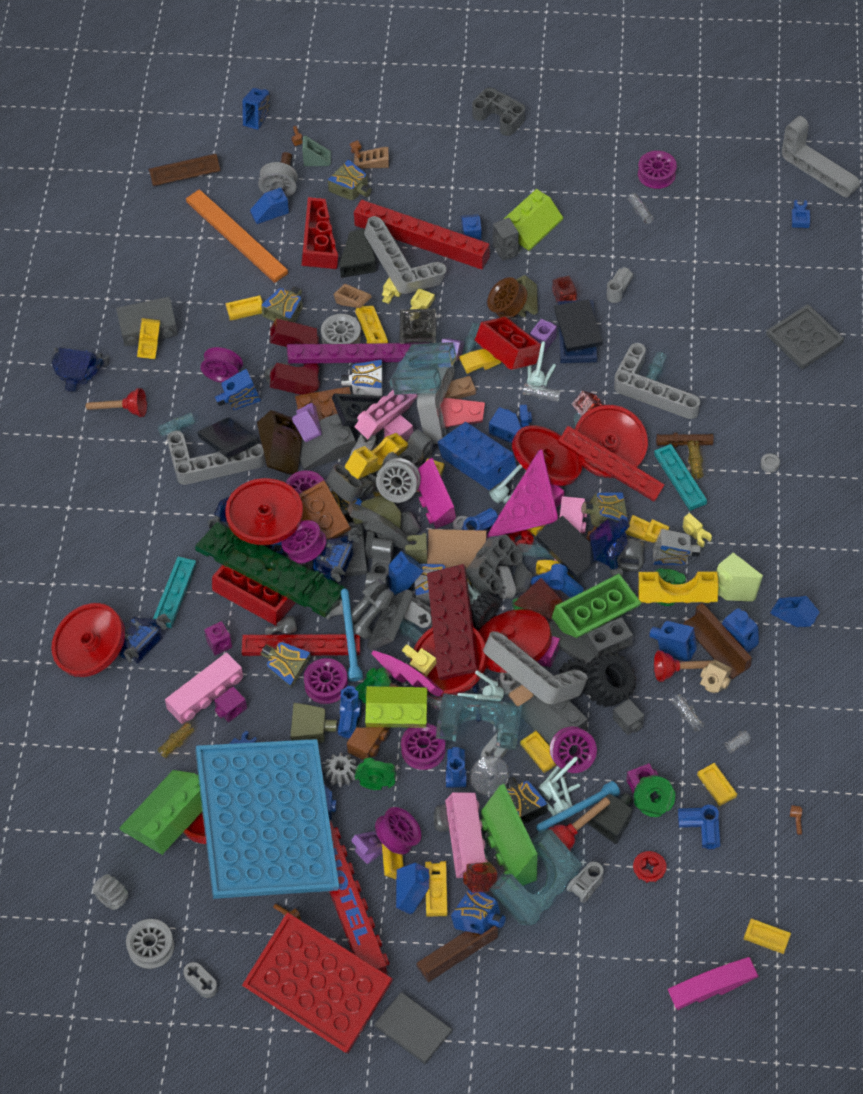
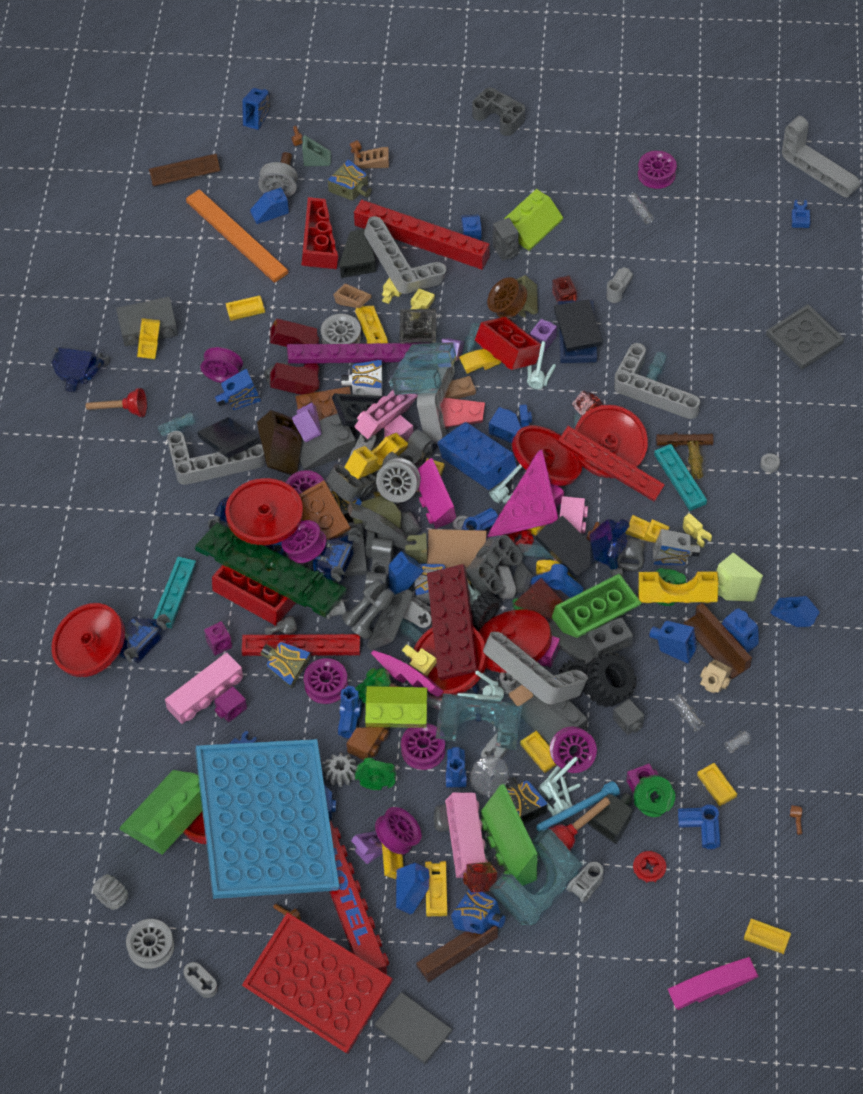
clear yellow pin [157,722,194,758] -> none
torso [261,286,303,323] -> none
olive torso [291,703,337,743] -> none
dark azure piece [341,589,363,682] -> none
clear pin [523,383,561,402] -> none
torso [581,492,628,533] -> none
red piece [654,650,718,682] -> none

